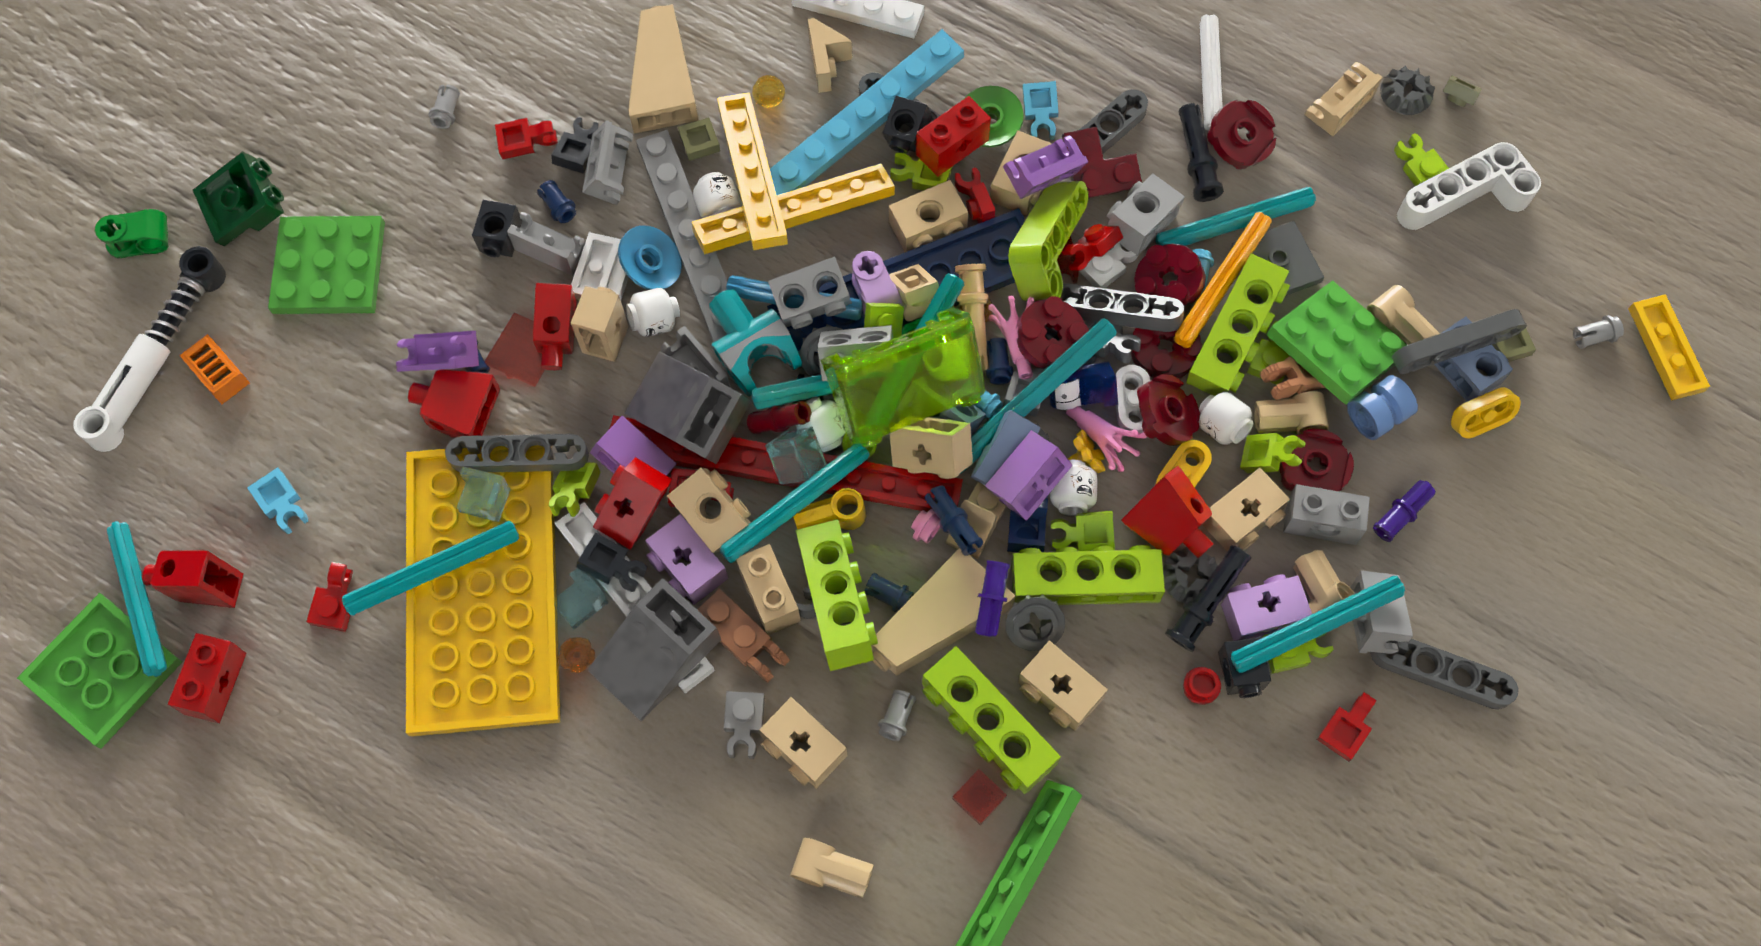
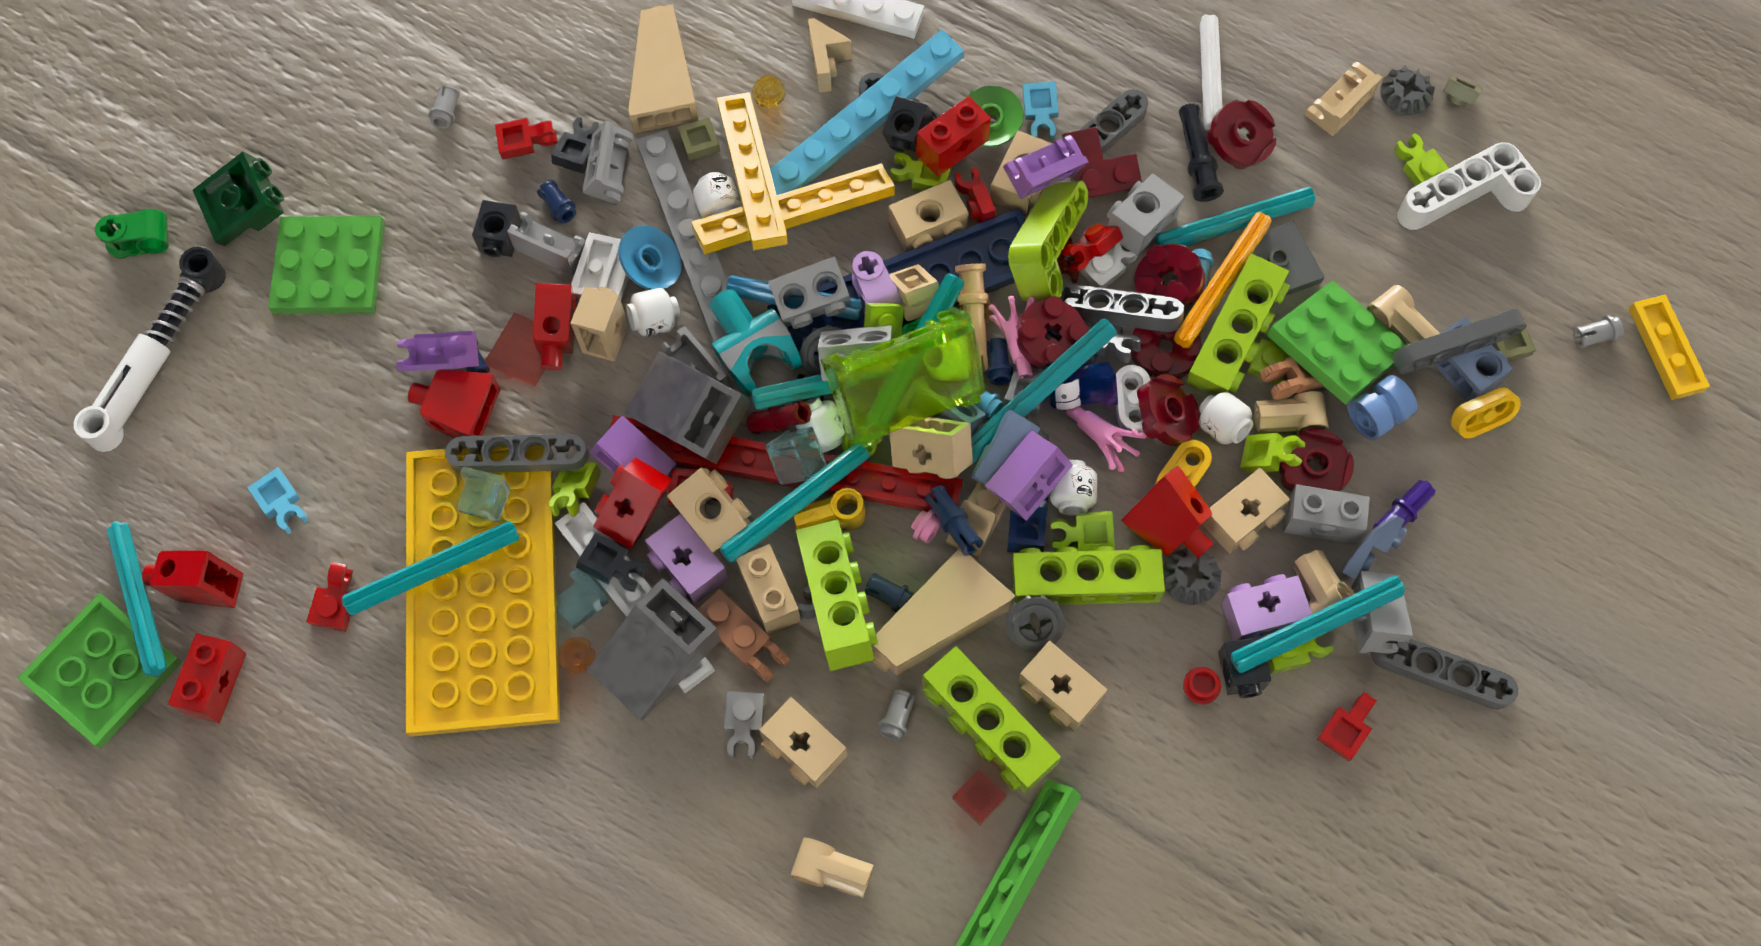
orange slope [179,334,250,405] -> none
dark purple axle [976,560,1010,637] -> none
yellow plant [1067,429,1106,473] -> none
black pin [1165,545,1251,652] -> none
none -> sand blue slope [1341,515,1407,579]

